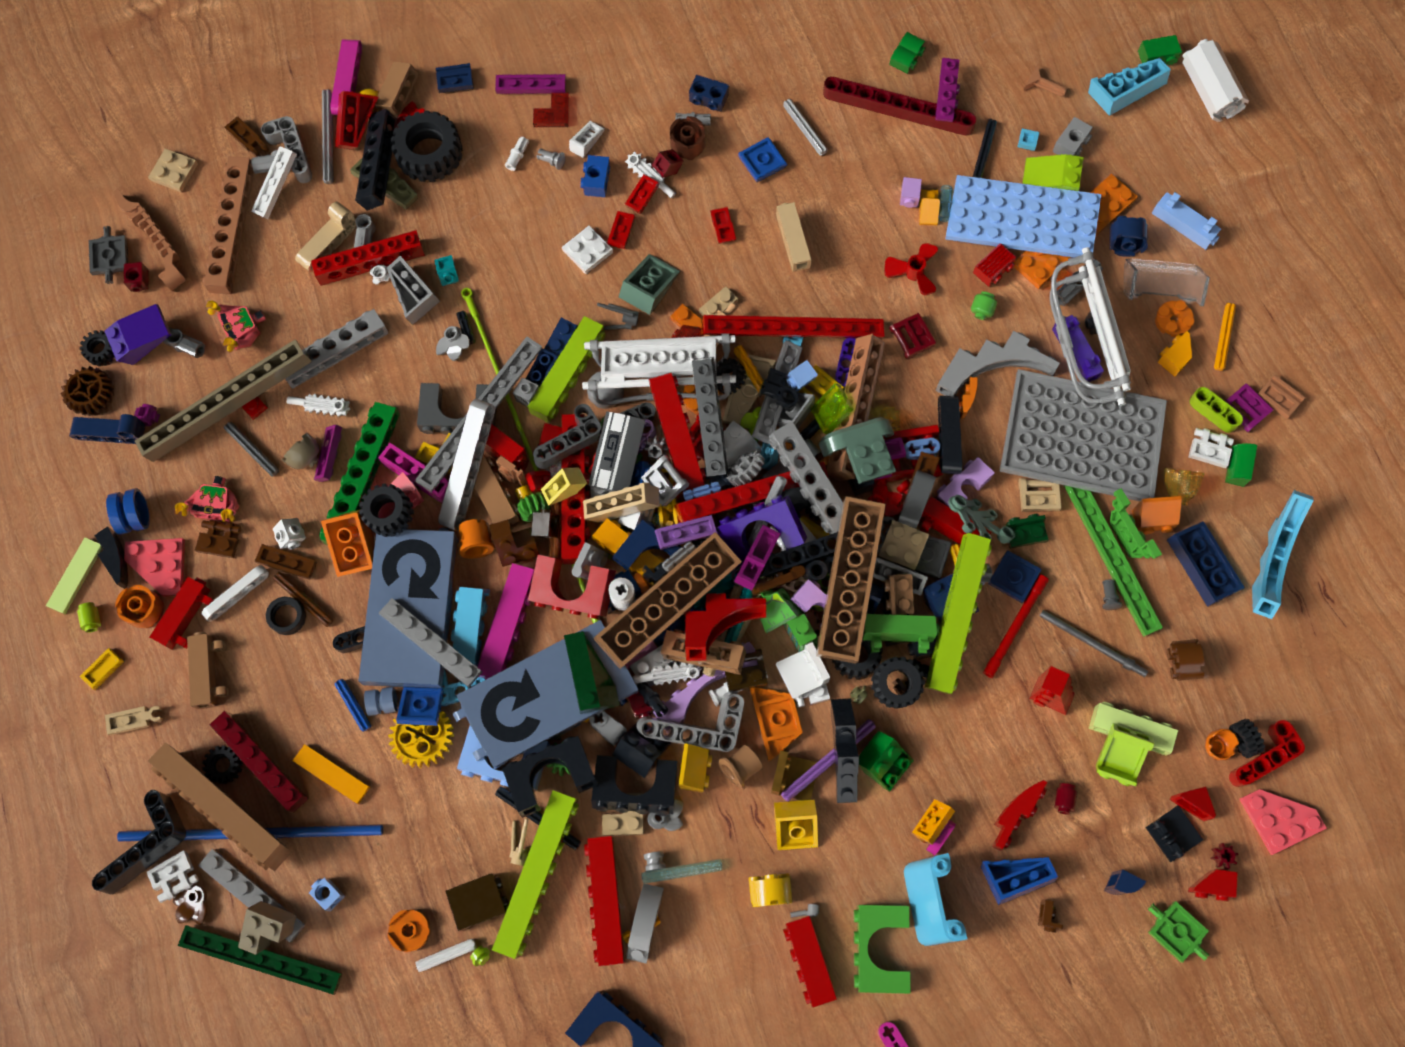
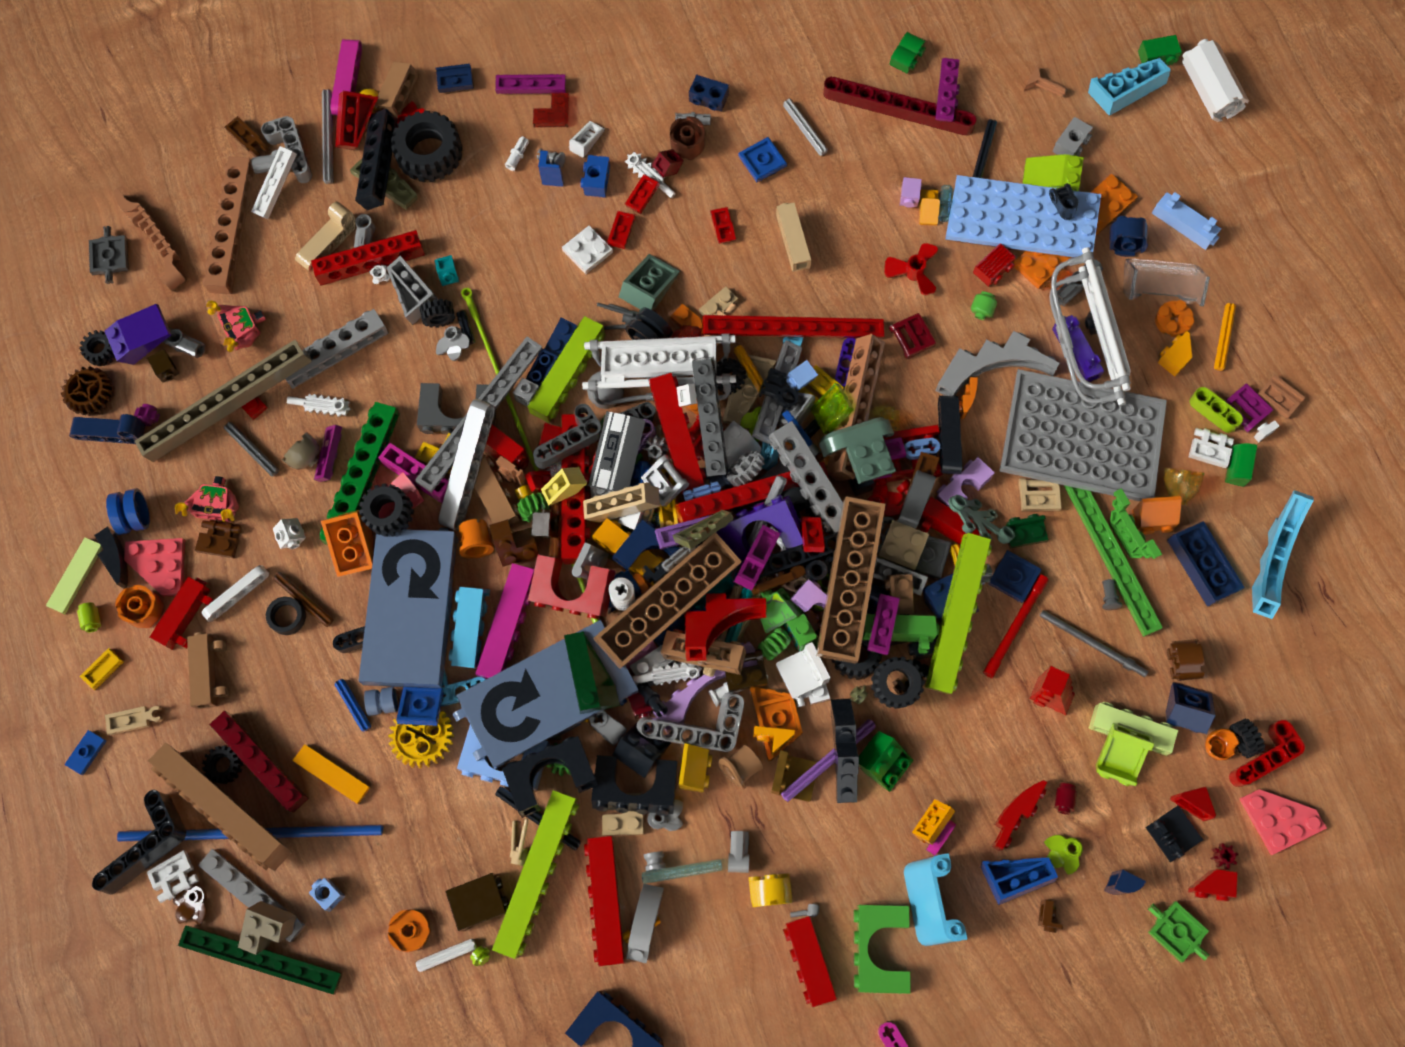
dark red brick [124,262,149,292] -> none
tan plate [148,149,198,193] -> none
reddish brown plate [255,544,317,580] -> none
light grey plate [379,598,482,687] -> none
yellow slope [774,800,818,850] -> none
medium azure plate [1017,128,1039,151] -> none
none -> blue plate [64,730,107,775]
none -> dark brown brick [147,349,179,383]
none -> black tyre [420,299,455,328]
none -> blue panel [538,151,564,187]
none -> black wheel [625,307,673,340]
none -> olive wing [672,510,734,549]
none -> white plate [677,384,697,407]
none -> light grey piece [728,831,749,873]
none -> light orange slope [753,726,795,755]
none -> bright green gear [757,627,791,660]
none -> blue plate [782,411,813,447]
none -> red plate [800,517,825,552]
none -> magenta plate [867,594,900,655]
none -> lime plate [1044,835,1083,875]
none -> black piece [1049,183,1078,220]
none -> dark blue slope [1166,682,1215,734]
none -> white plate [1254,420,1279,443]

